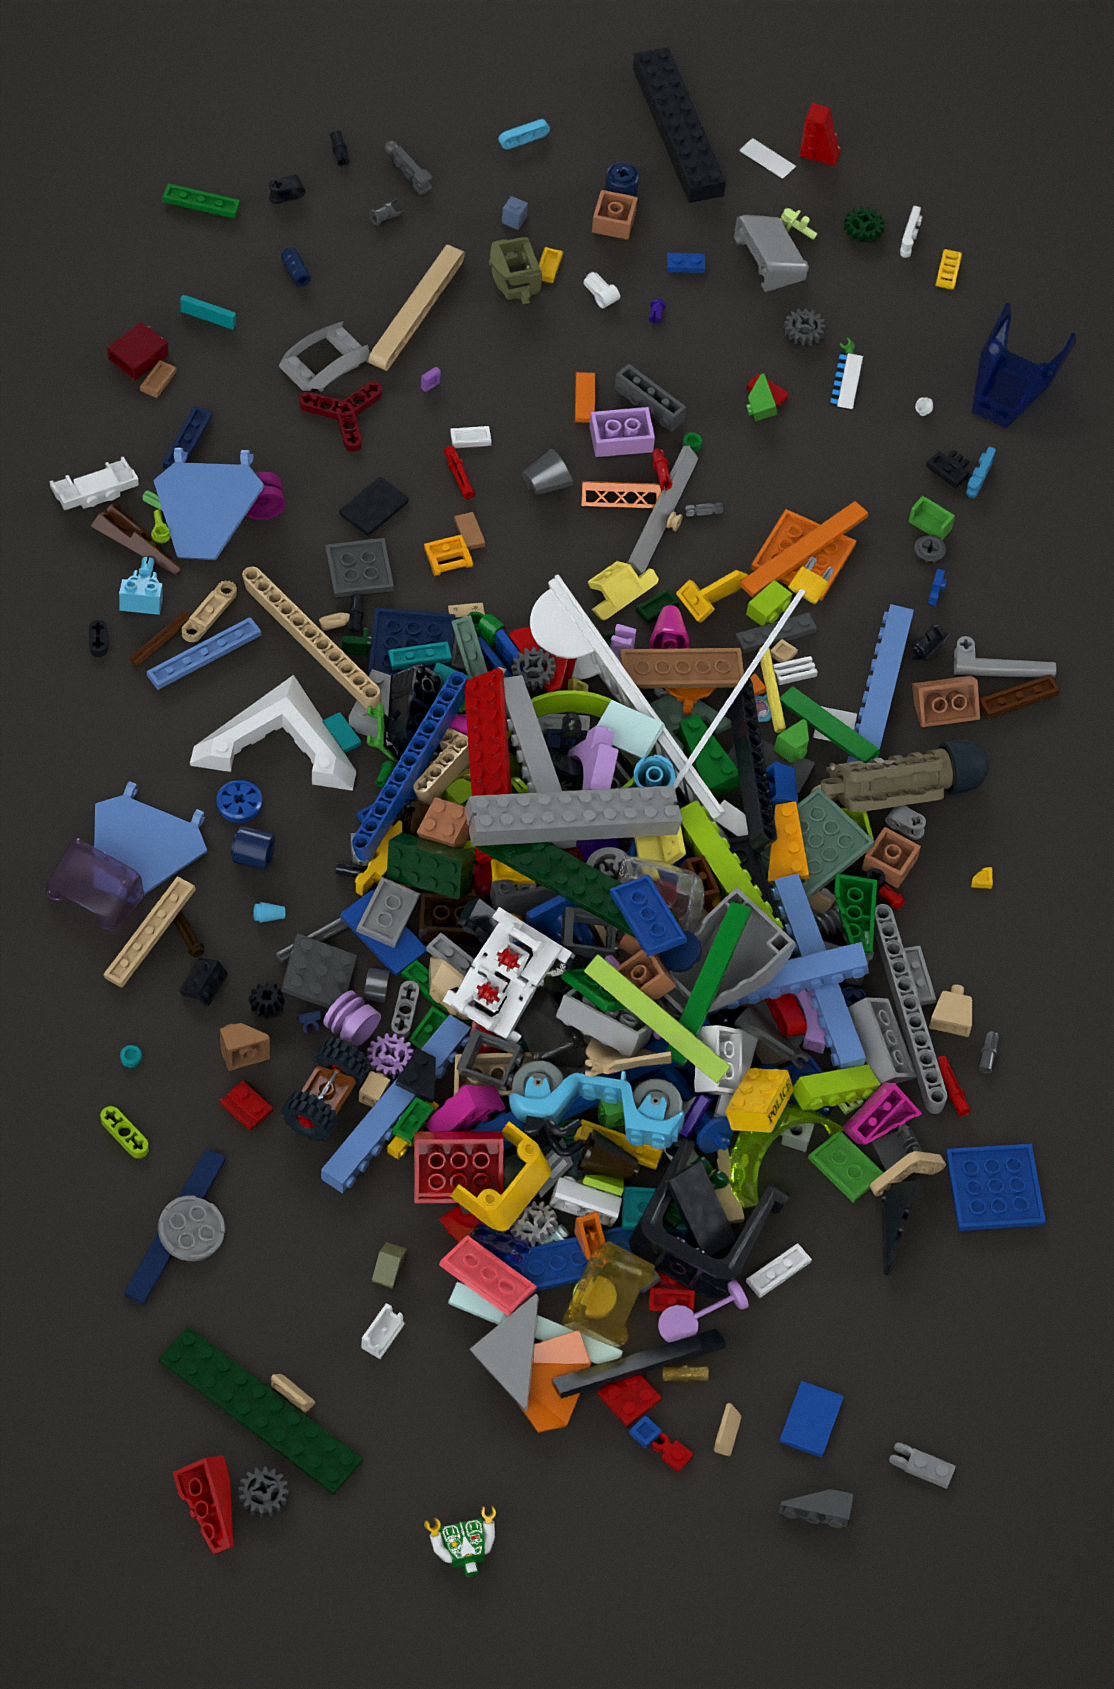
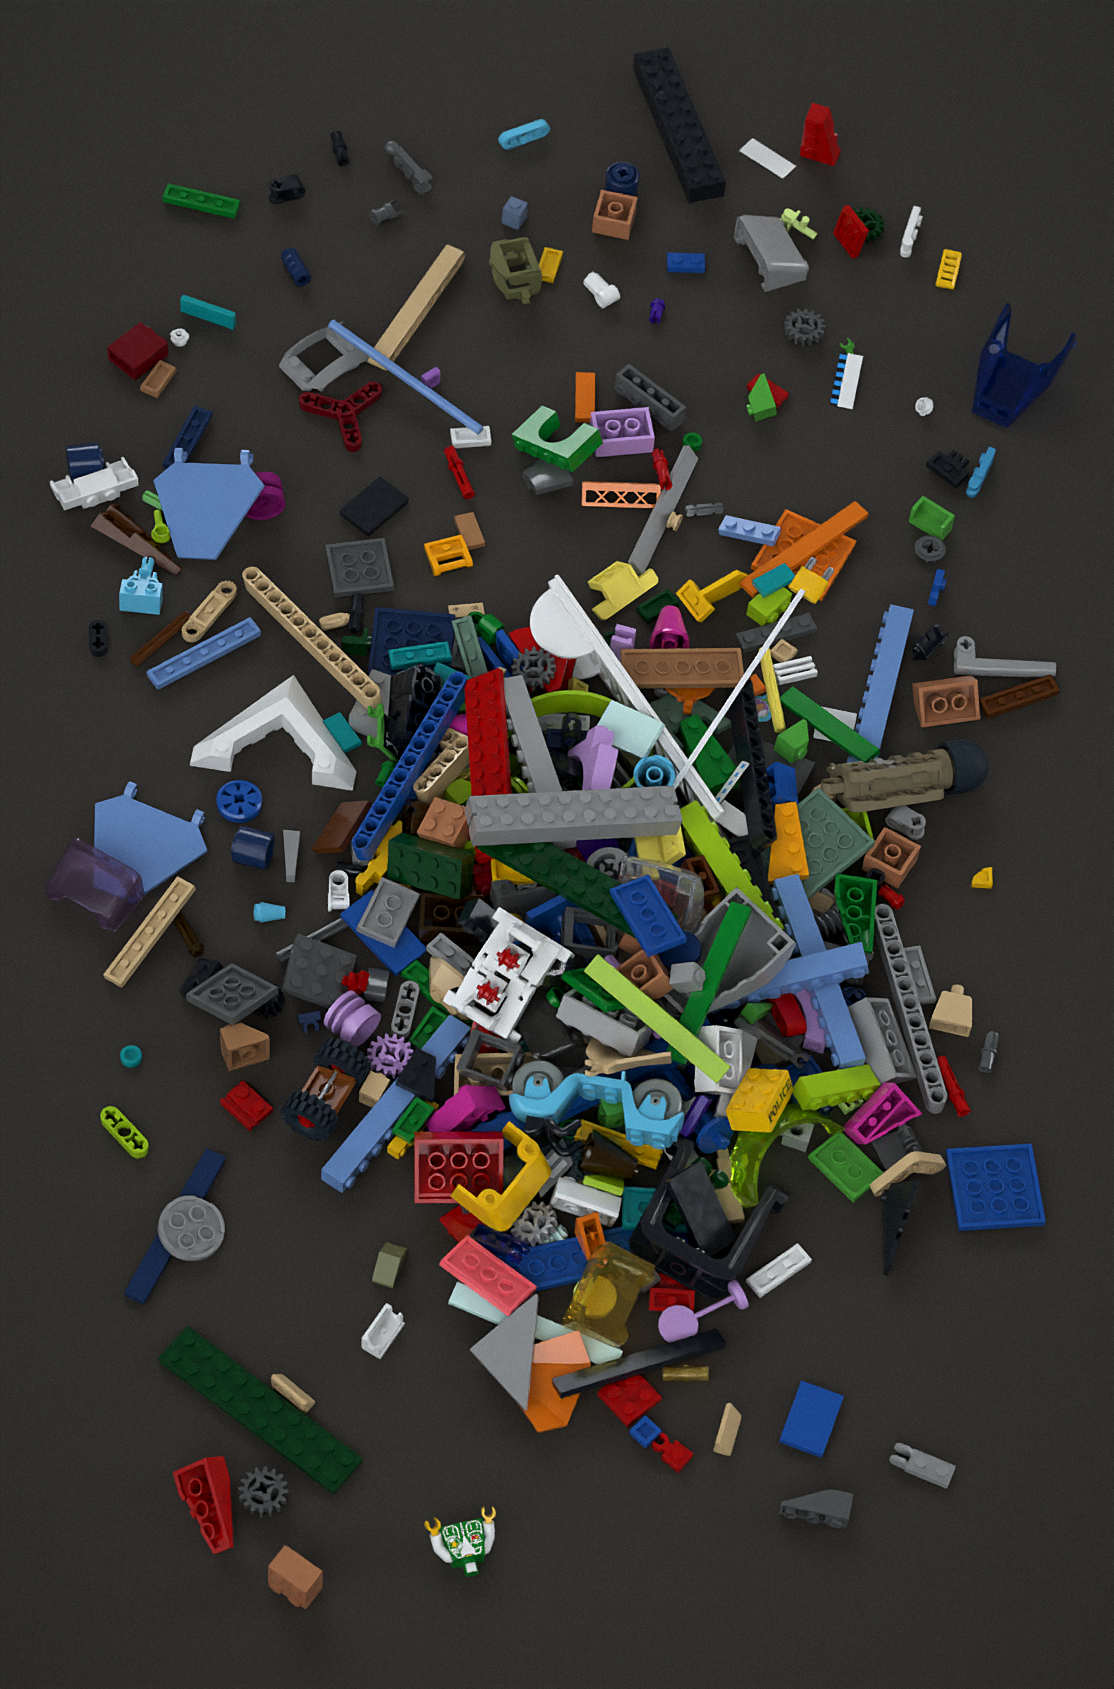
none -> dark blue piece [66,442,105,482]
none -> white plate [170,329,189,347]
none -> dark grey plate [186,963,278,1025]
none -> nougat brick [268,1545,323,1610]
none -> light grey piece [283,830,300,882]
none -> reddish brown tile [312,800,372,854]
none -> medium blue piece [328,319,484,435]
none -> white piece [328,870,349,912]
none -> red tile [342,970,370,995]
none -> green arch [512,406,603,472]
none -> green tile [547,987,565,1009]
none -> light grey brick [669,962,705,993]
none -> white sticker [715,761,750,804]
none -> medium blue plate [718,515,781,546]
none -> bright green piece [741,1003,773,1024]
none -> teal tile [752,563,795,598]
none -> red tile [833,205,869,259]

